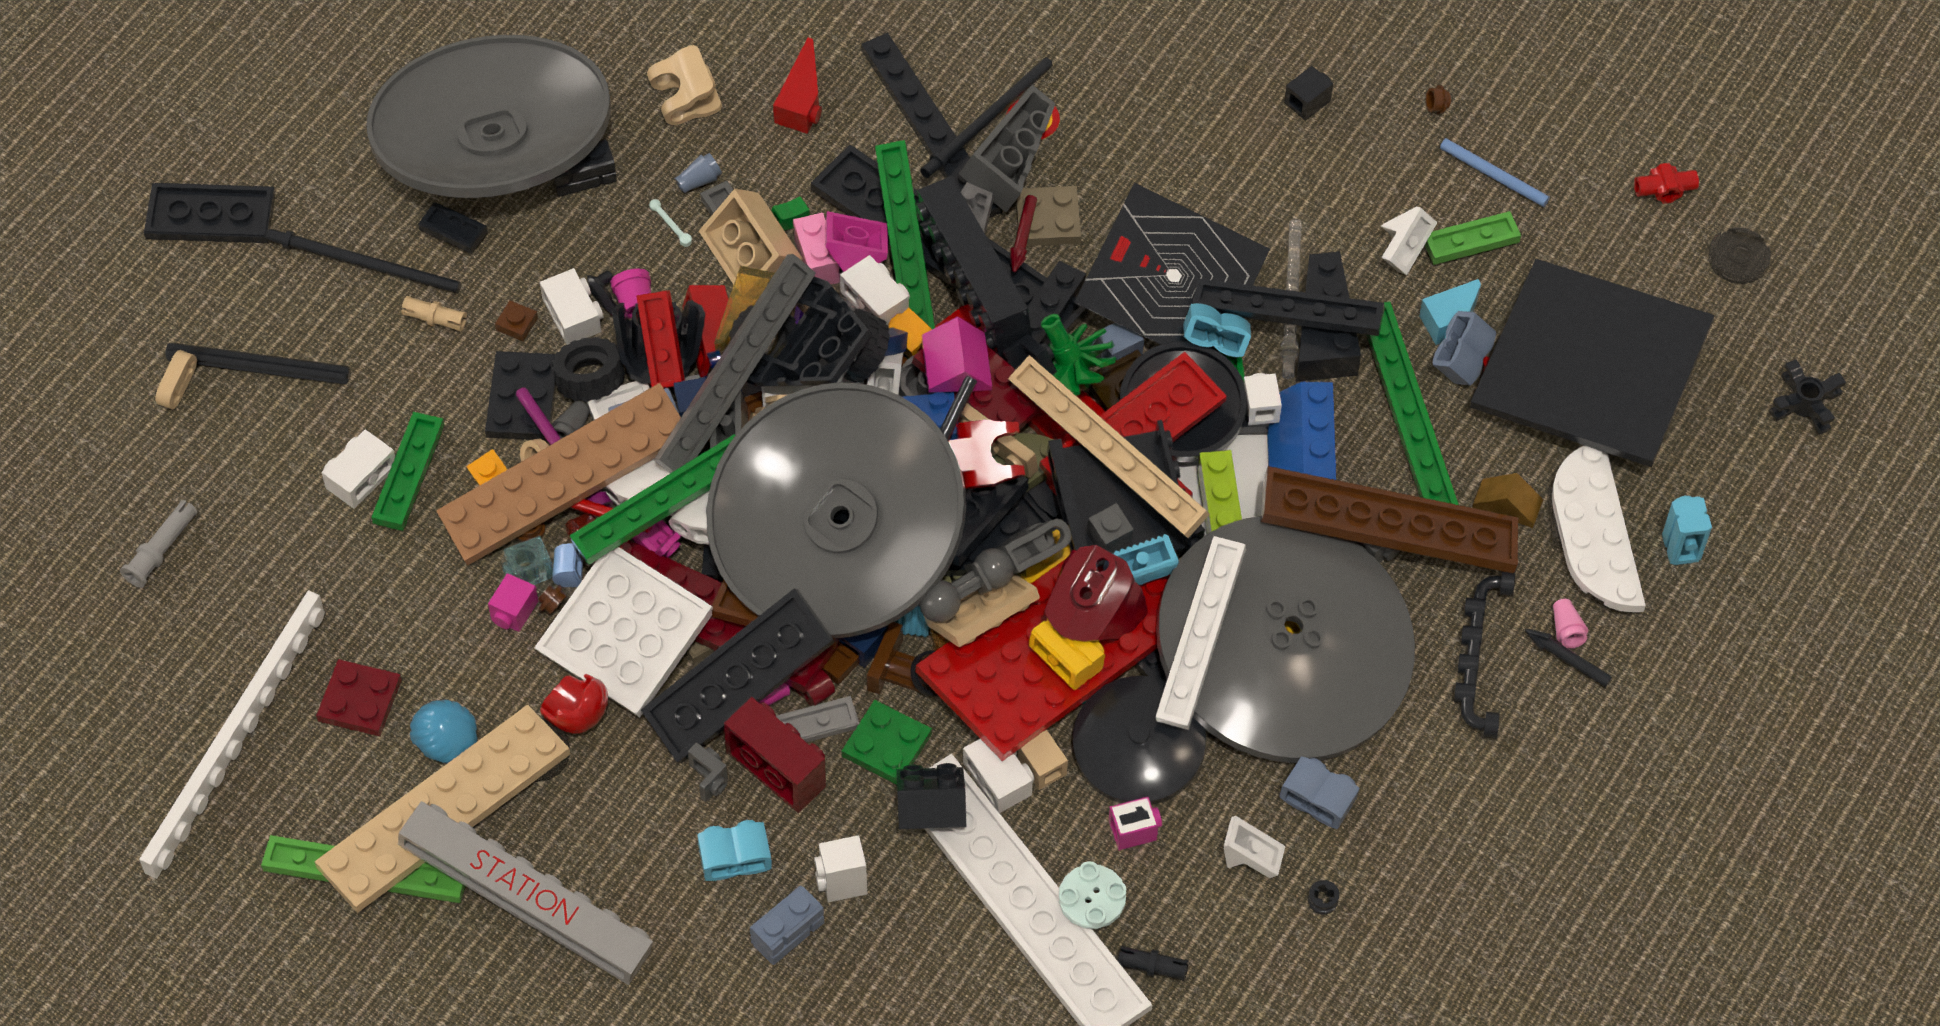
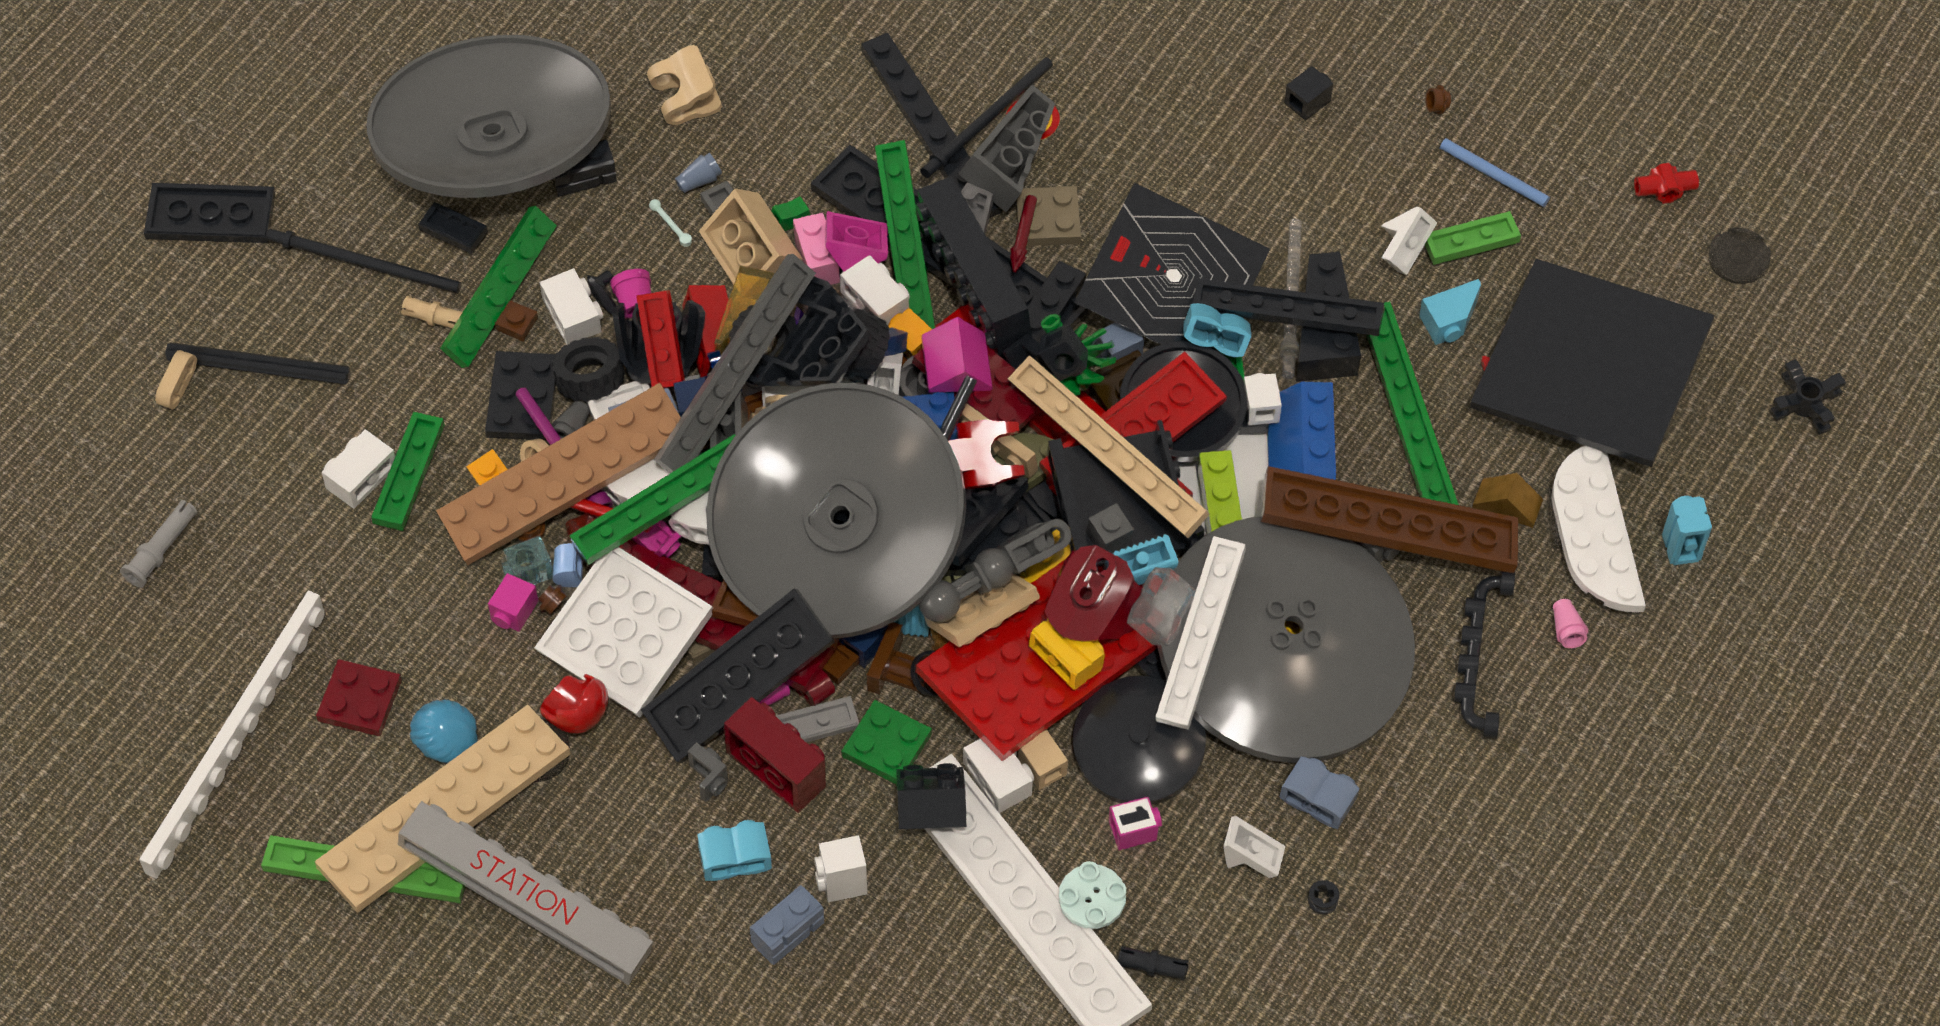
red slope [773,37,822,134] -> none
sand blue brick [1433,311,1496,386] -> none
black piece [1525,629,1612,688] -> none
none -> green plate [440,206,557,368]
none -> black brick [1039,323,1088,381]
none -> clear brick [1127,567,1195,646]

